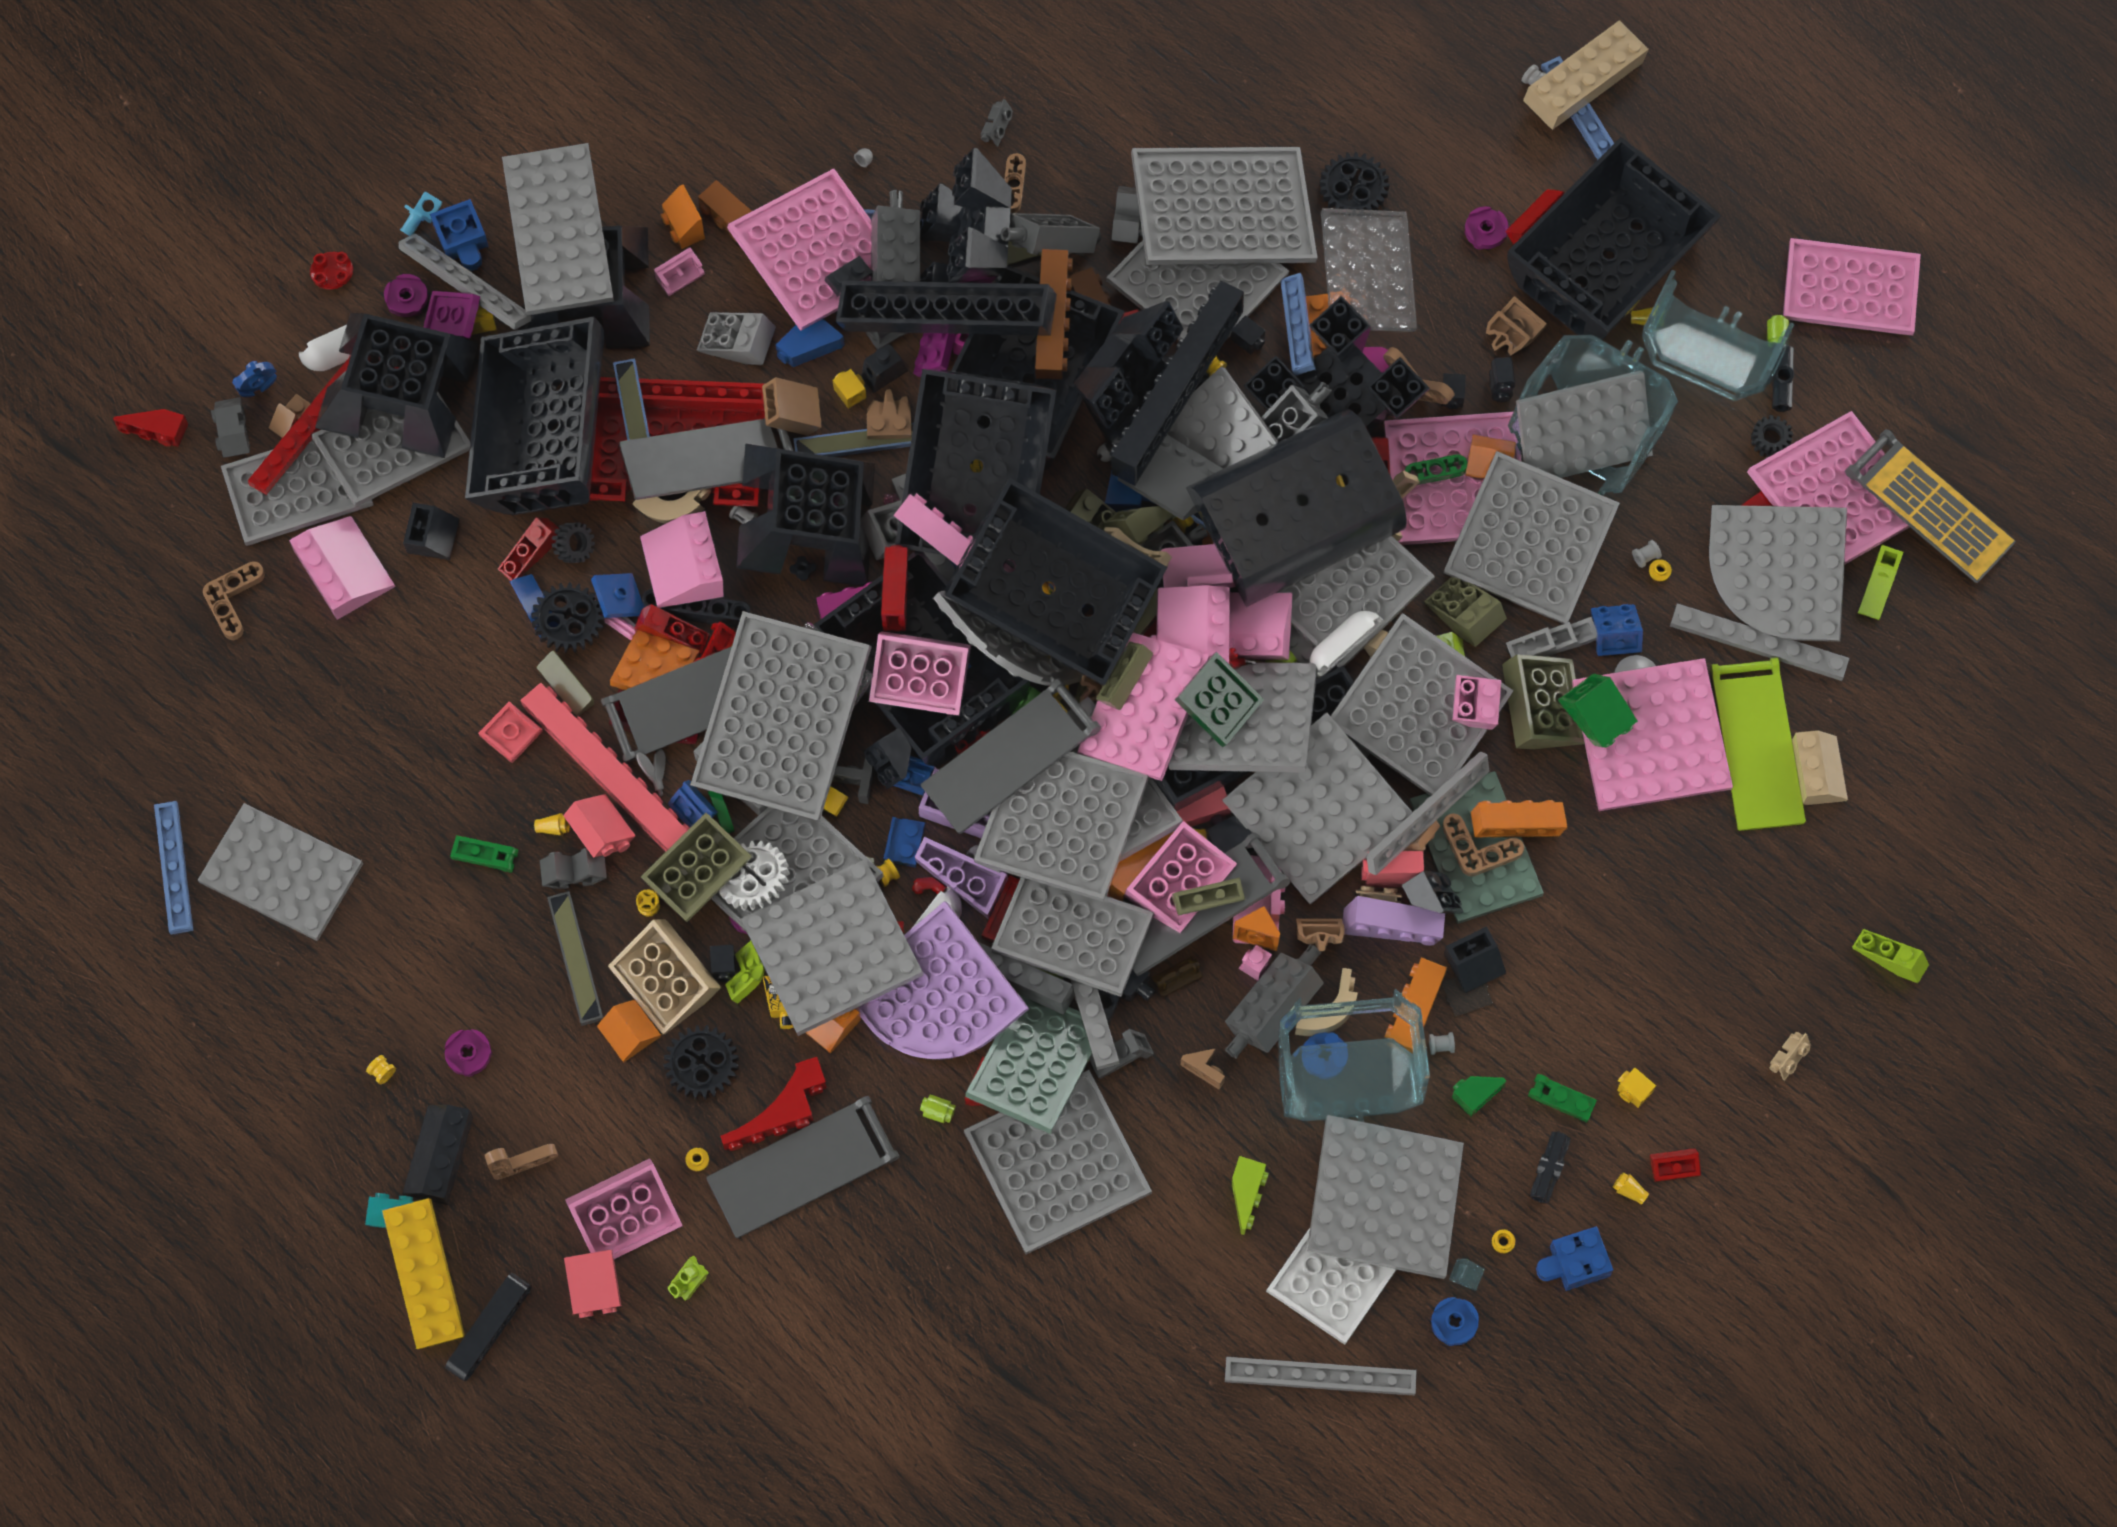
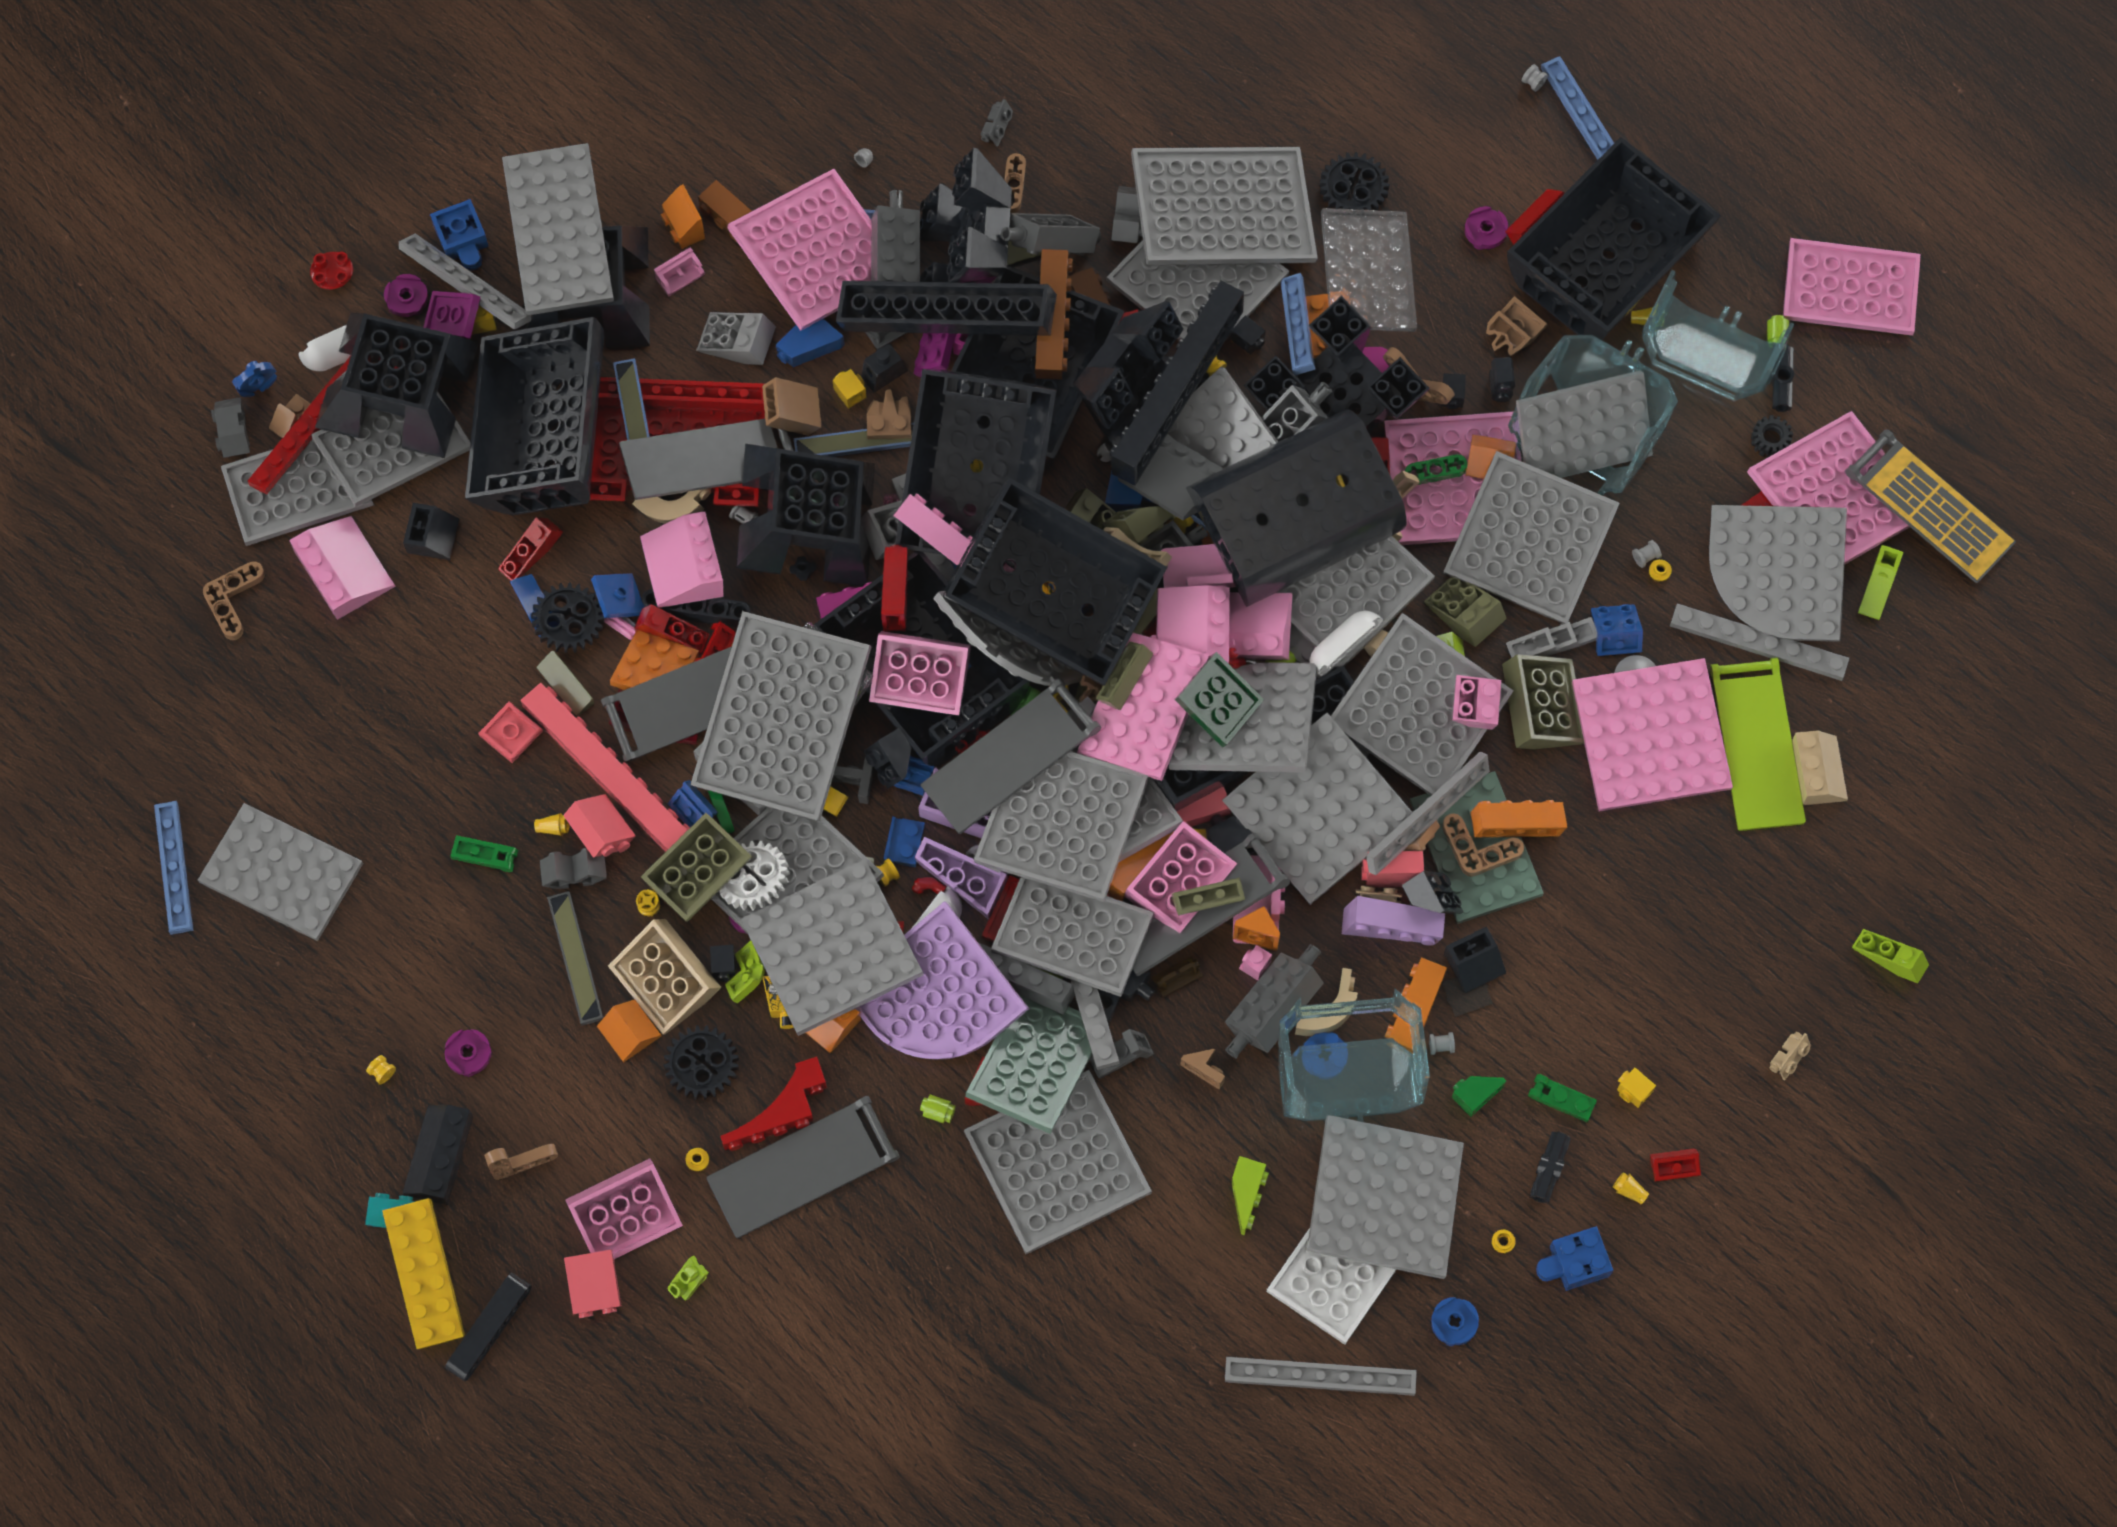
red slope [113,409,188,447] -> none
medium azure bracket [400,192,442,236] -> none
black tyre [552,523,595,563] -> none
light grey piece [636,749,665,797] -> none
black plate [824,256,873,297] -> none
medium nougat plate [1296,919,1345,951] -> none
clear light blue slope [1450,1259,1485,1290] -> none
tan brick [1523,20,1649,130] -> none
green slope [1558,674,1638,748] -> none

